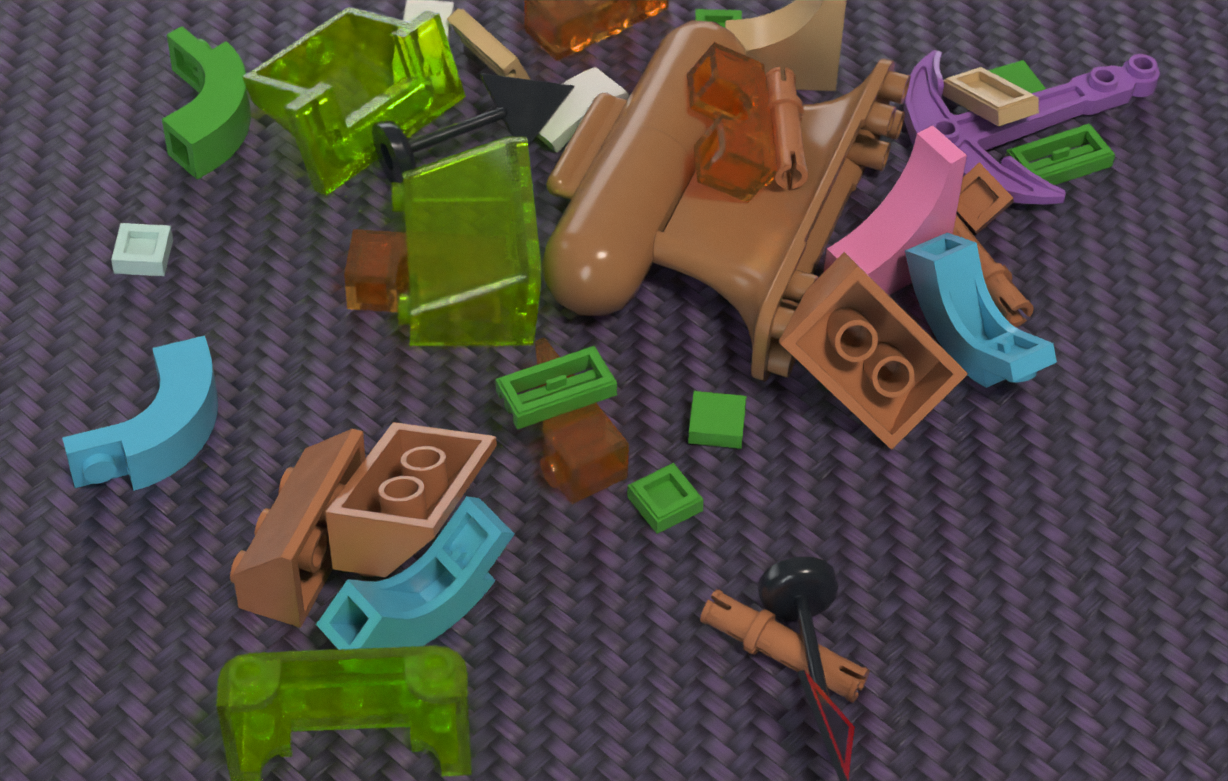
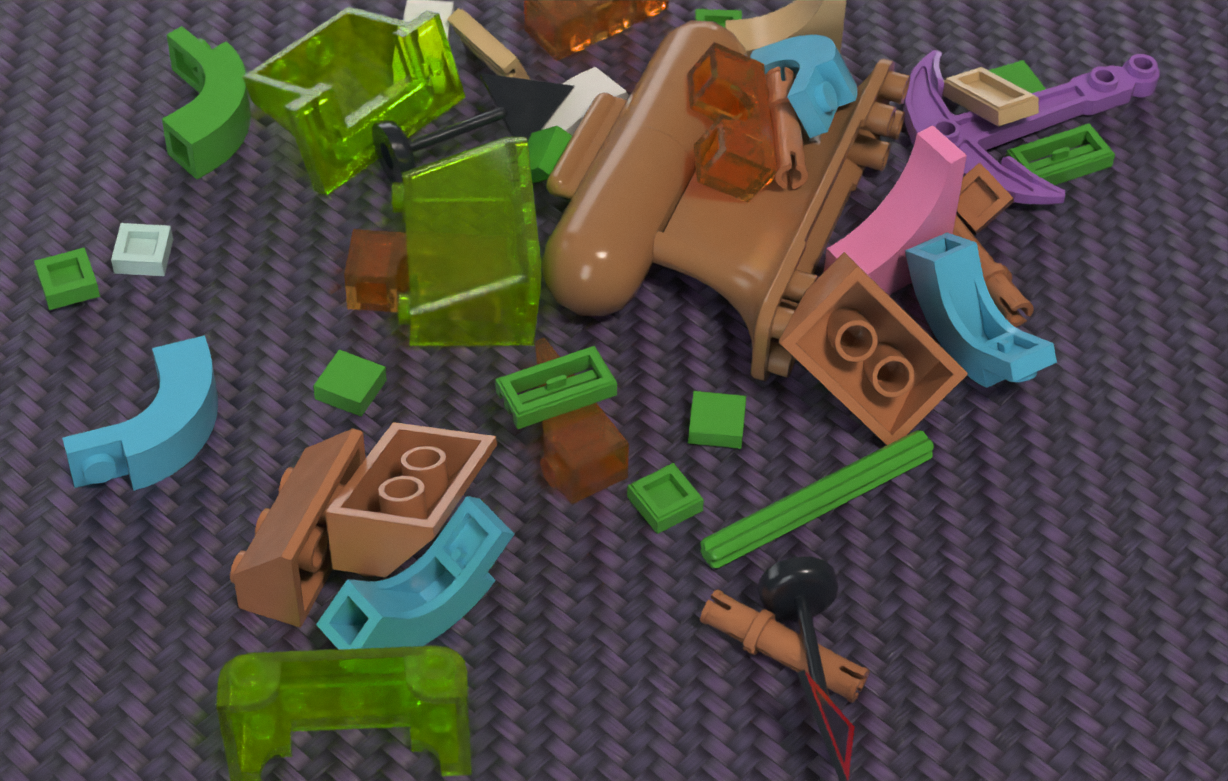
none -> bright green plate [34,248,100,310]
none -> bright green tile [313,350,387,417]
none -> bright green tile [513,126,572,185]
none -> bright green axle [700,430,934,569]
none -> medium azure arch [743,35,858,138]

